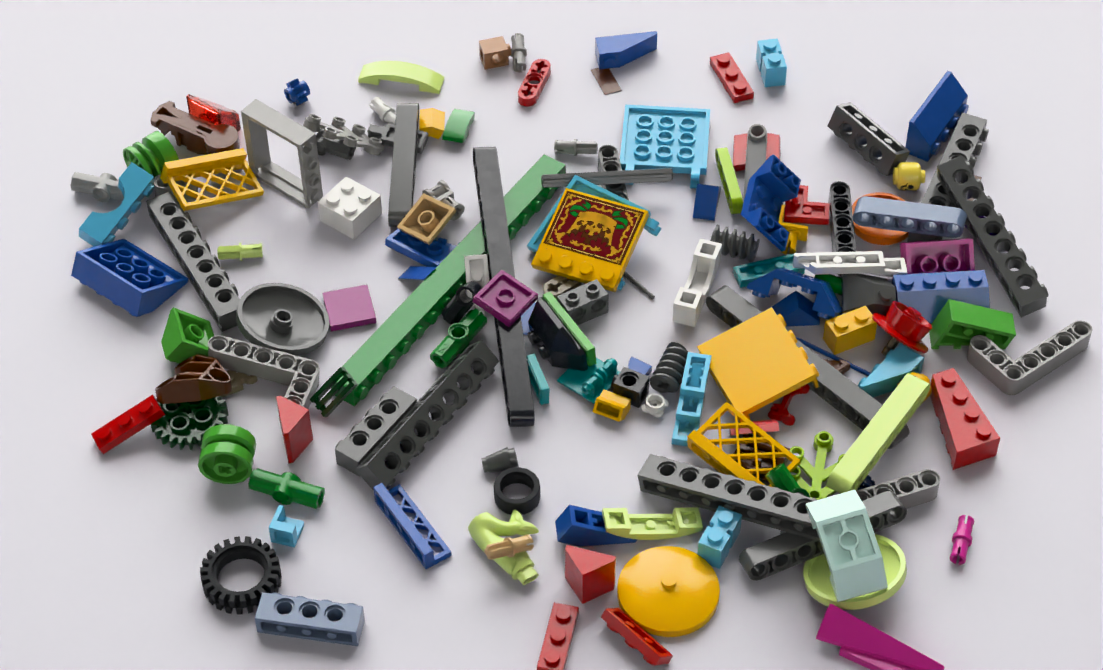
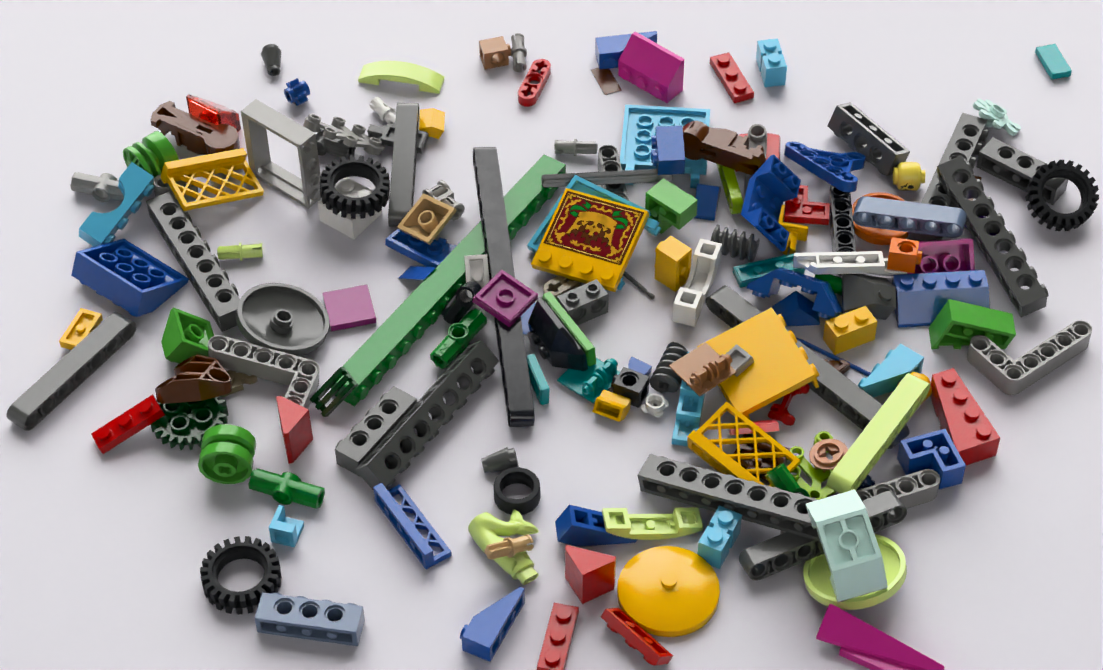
slope [442,109,475,143] -> none
red piece [872,301,932,356] -> none
blue slope [905,70,969,162] -> none
dark pink pin [950,515,975,565] -> none
none -> beam [6,312,137,431]
none -> yellow plate [59,308,103,350]
none -> dark grey cone [261,44,282,76]
none -> black tyre [320,155,390,219]
none -> slope [460,587,525,662]
none -> dark pink slope [618,32,684,103]
none -> bright green brick [645,178,698,234]
none -> brick [651,126,685,175]
none -> yellow brick [654,236,692,292]
none -> medium nougat hinge [669,342,737,397]
none -> reddish brown piece [682,121,766,176]
none -> light grey tile [725,344,754,377]
none -> blue beam [784,141,866,192]
none -> nougat gear [809,439,848,473]
none -> orange brick [887,237,923,273]
none -> blue brick [897,429,966,490]
none -> light aqua animal [973,99,1021,136]
none -> dark grey brick [976,137,1068,205]
none -> black tyre [1025,160,1099,231]
none -> tile [1035,44,1072,80]

